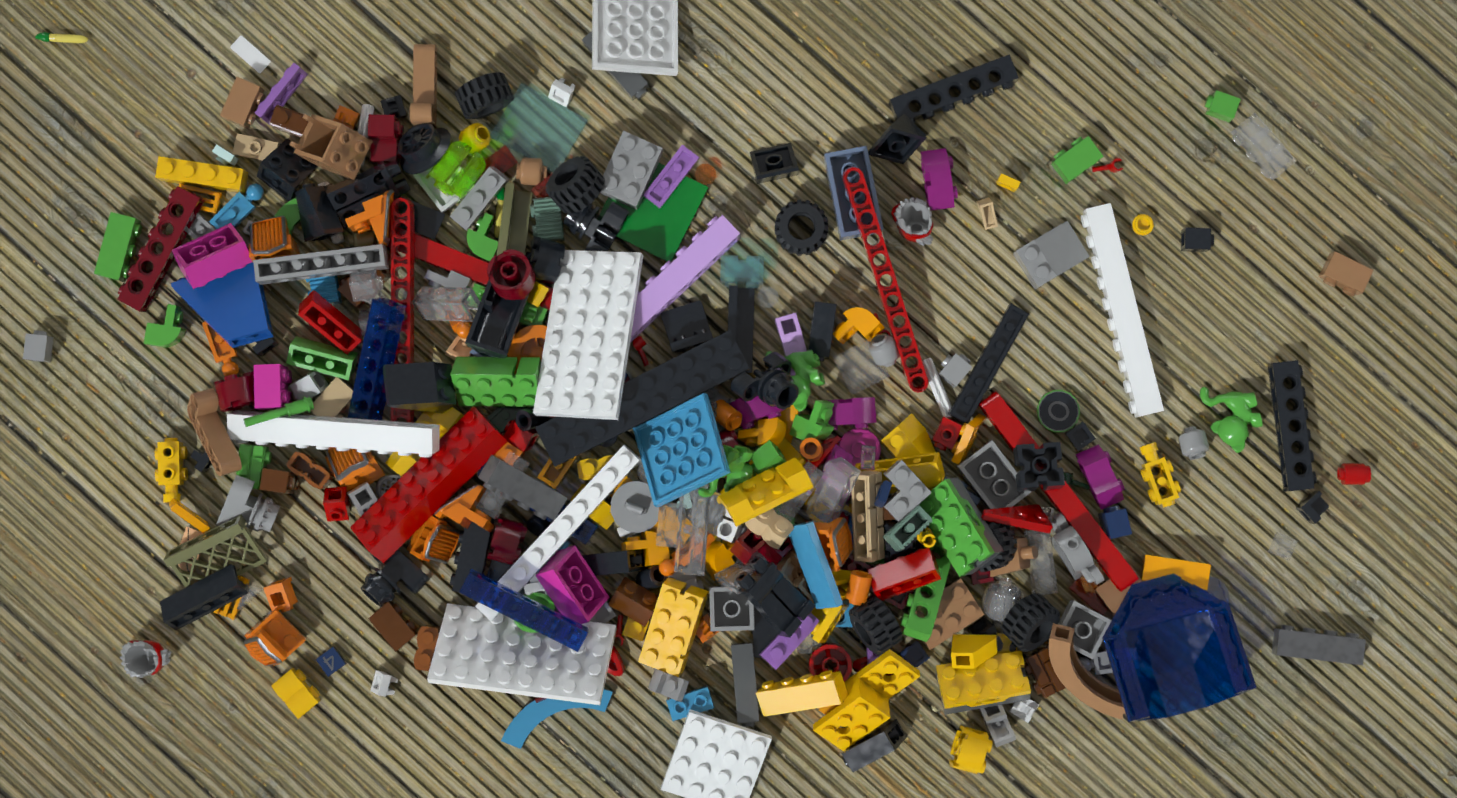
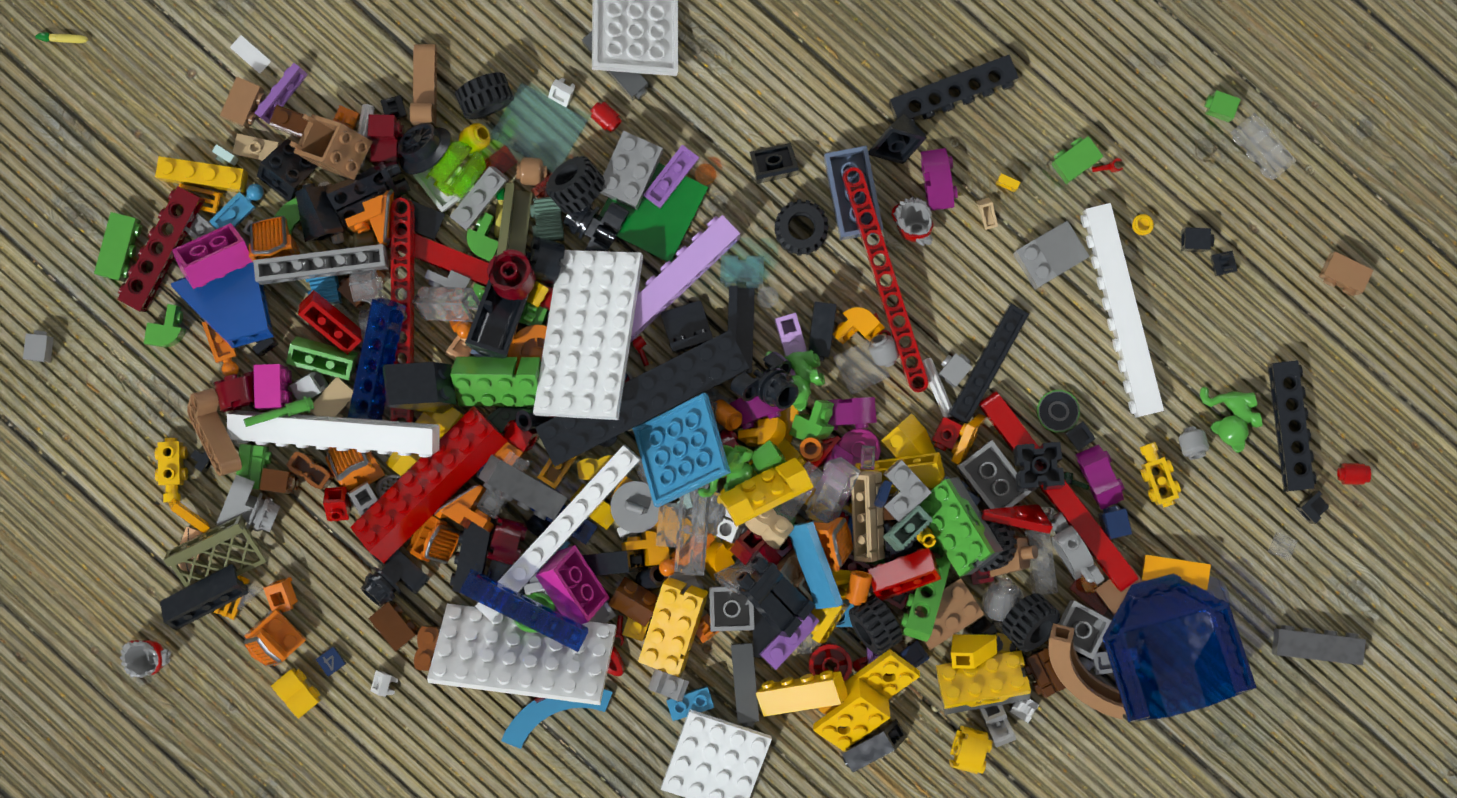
none -> red brick [590,101,622,133]
none -> black tile [1210,250,1238,277]

